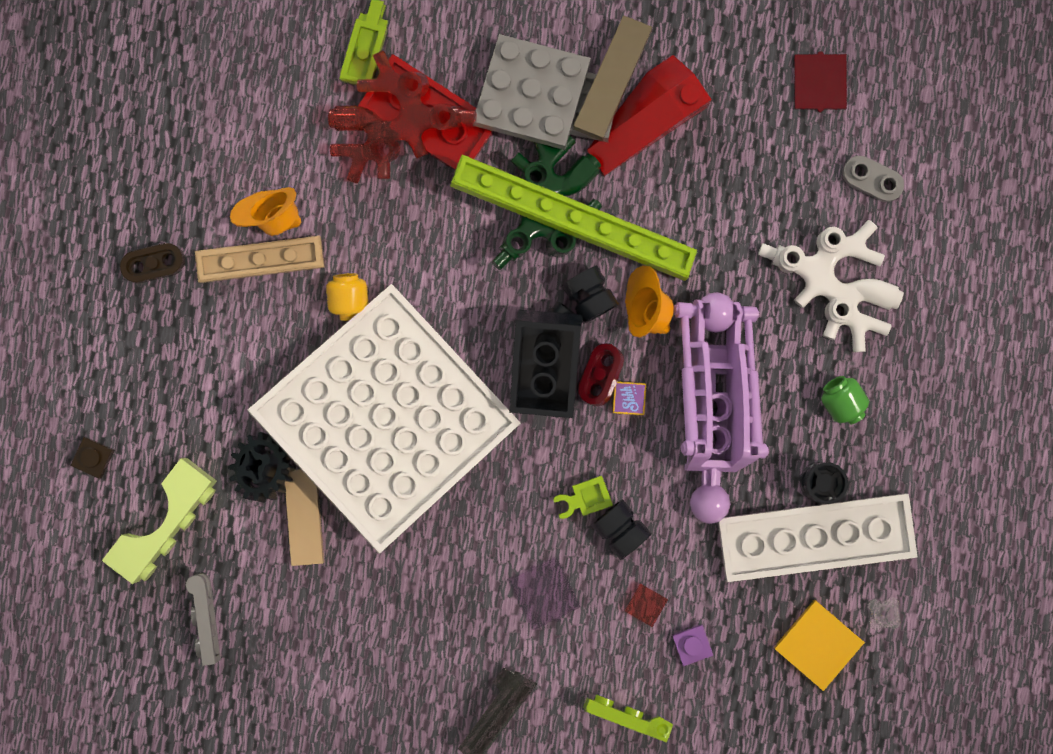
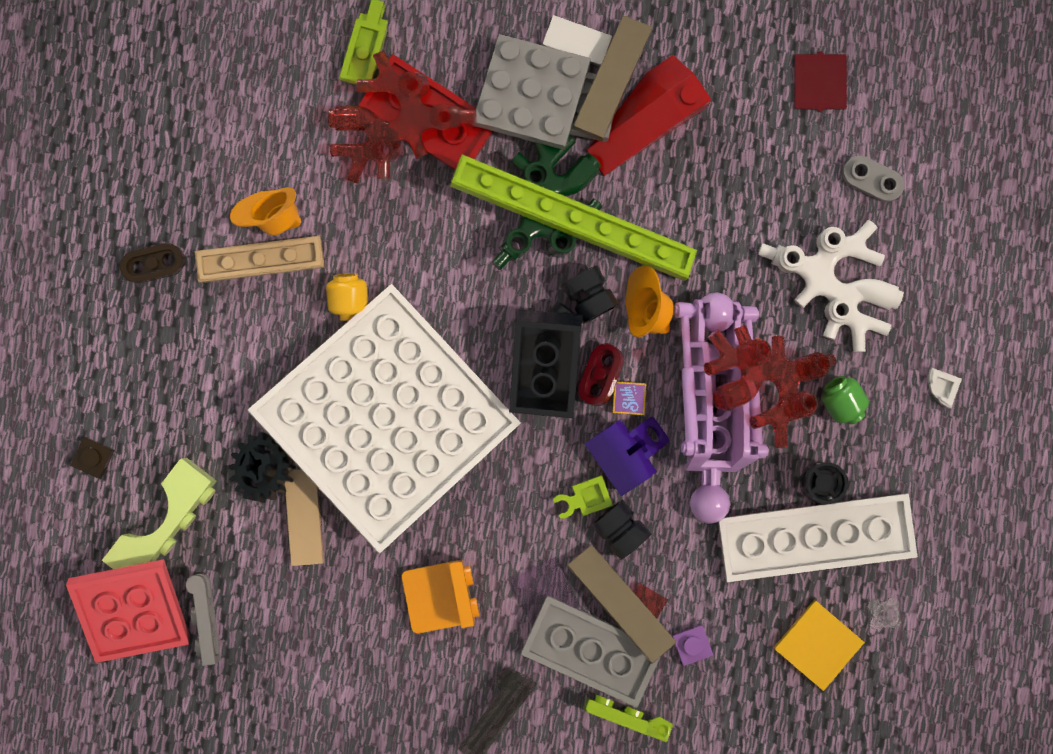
none -> coral plate [66,559,190,663]
none -> light orange bracket [402,559,480,634]
none -> light grey plate [520,595,660,708]
none -> white tile [543,15,612,67]
none -> dark tan tile [567,545,677,664]
none -> dark purple piece [585,416,669,496]
none -> clear red plant [704,325,836,448]
none -> white tile [928,368,962,409]

